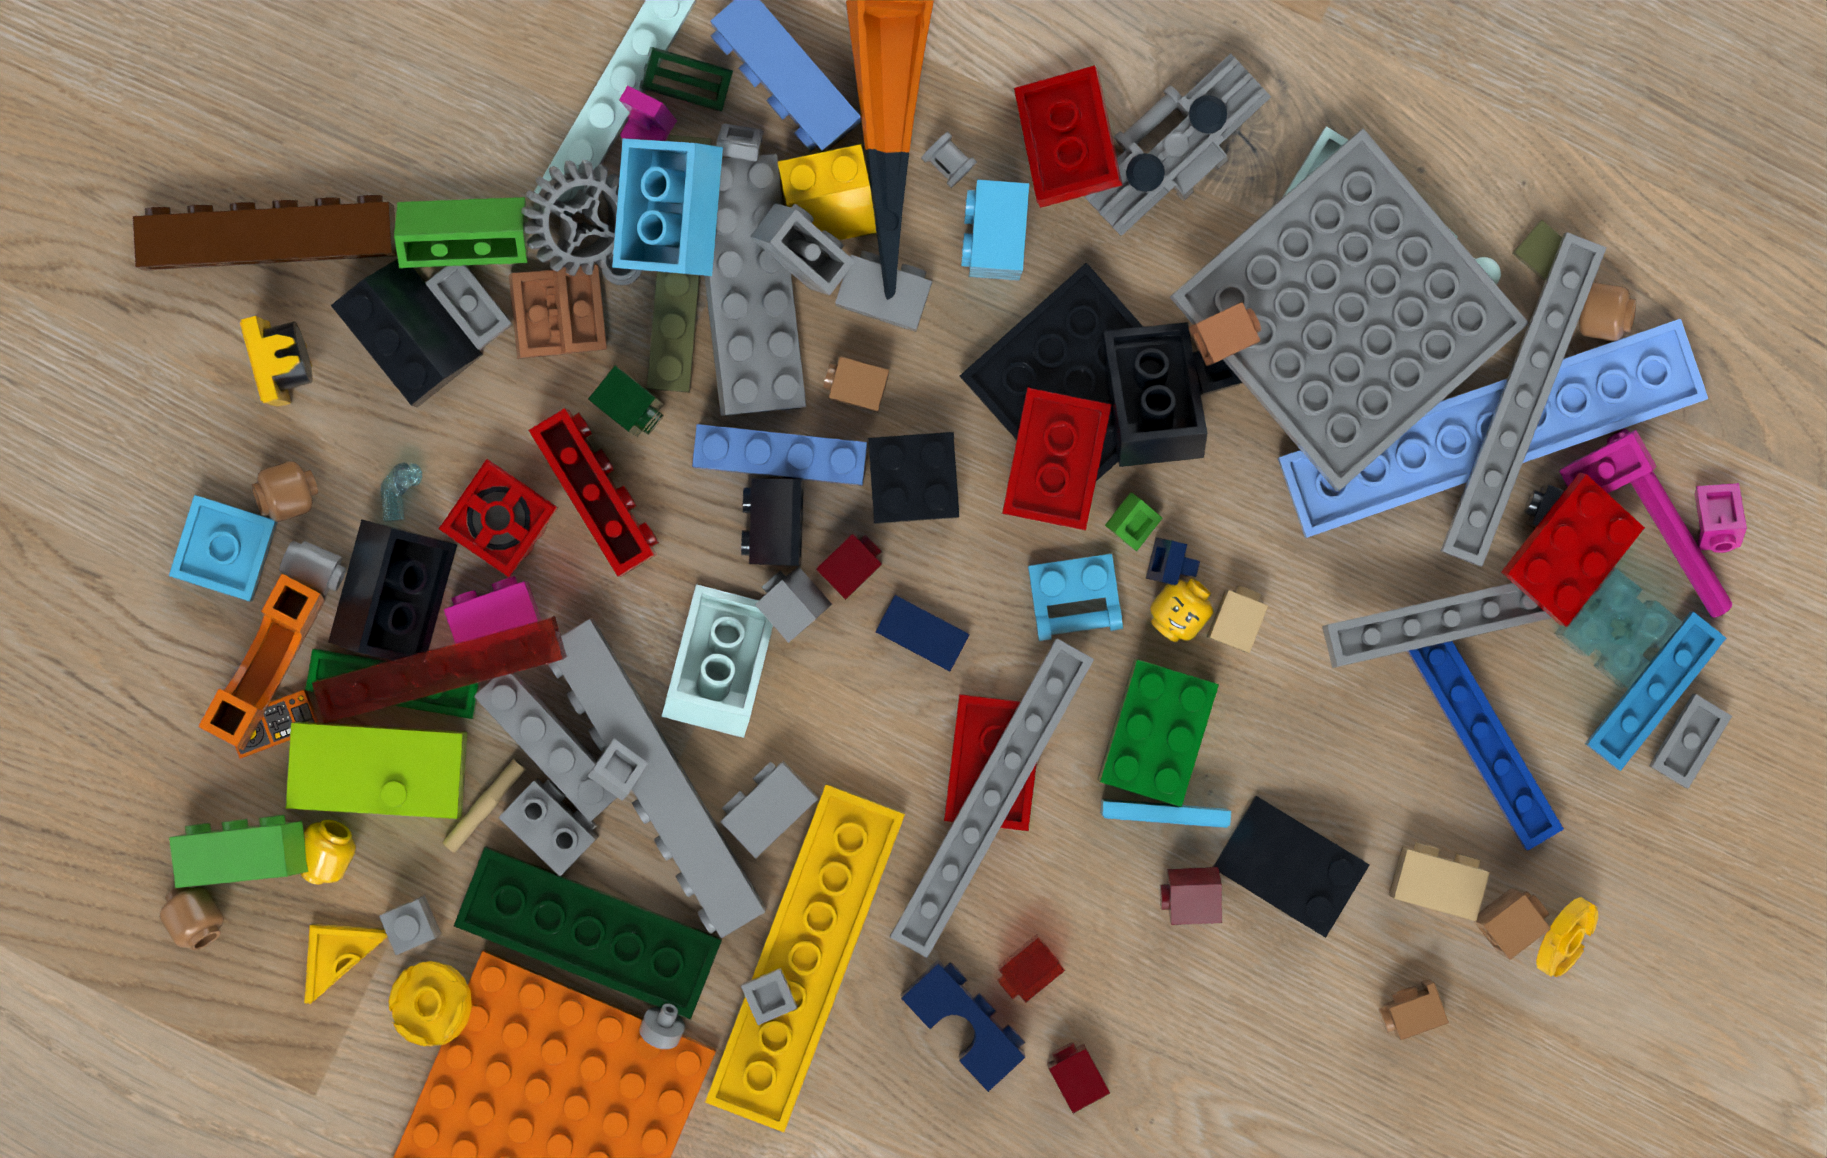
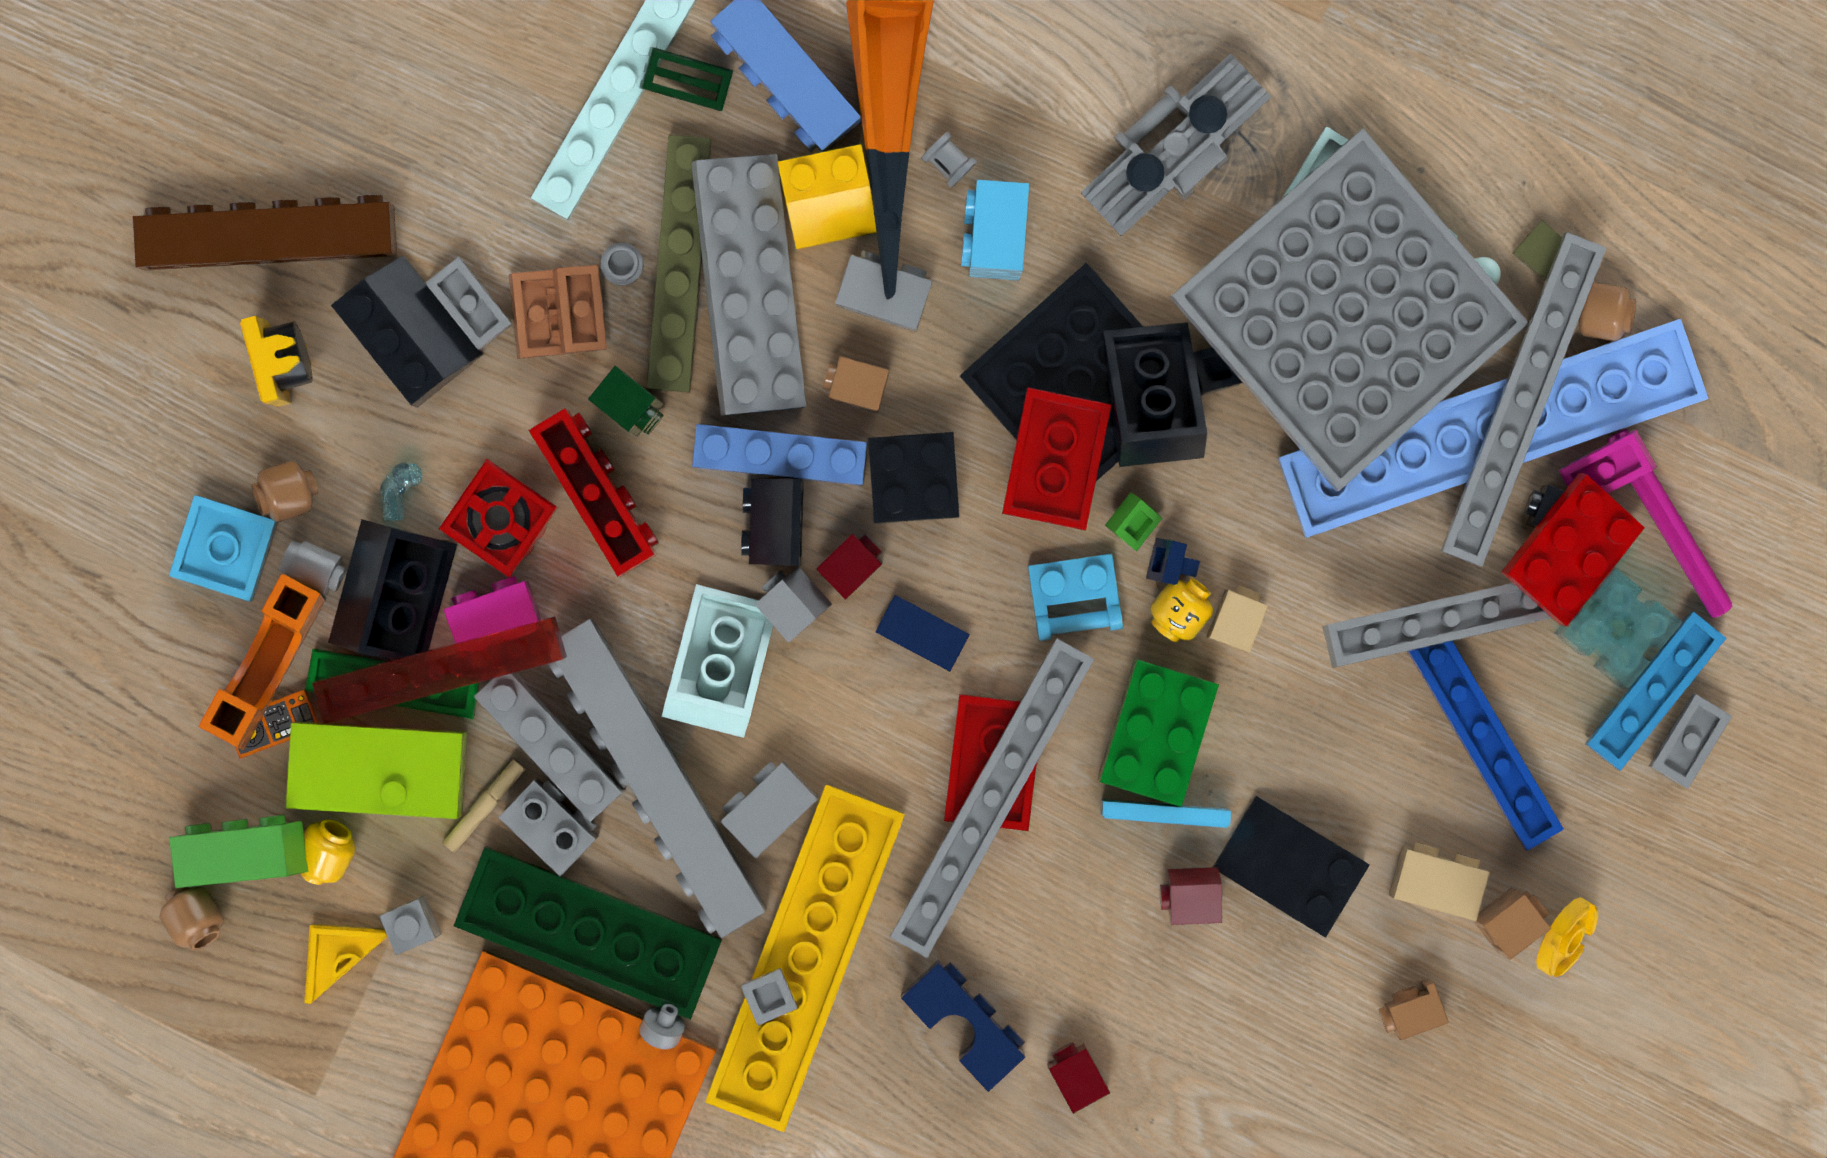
yellow tile [388,961,472,1047] -> none
bright green brick [394,197,529,268] -> none
light grey gear [521,160,619,276] -> none
light grey plate [588,739,649,801] -> none
medium azure brick [612,138,723,276] -> none
dark pink bracket [619,85,677,141] -> none
light grey tile [716,124,764,162] -> none
light grey brick [750,203,855,295] -> none
clear red brick [997,934,1065,1003] -> none
red plate [1014,65,1122,208] -> none
nougat brick [1188,302,1261,366] -> none
dark pink bracket [1694,483,1747,553] -> none

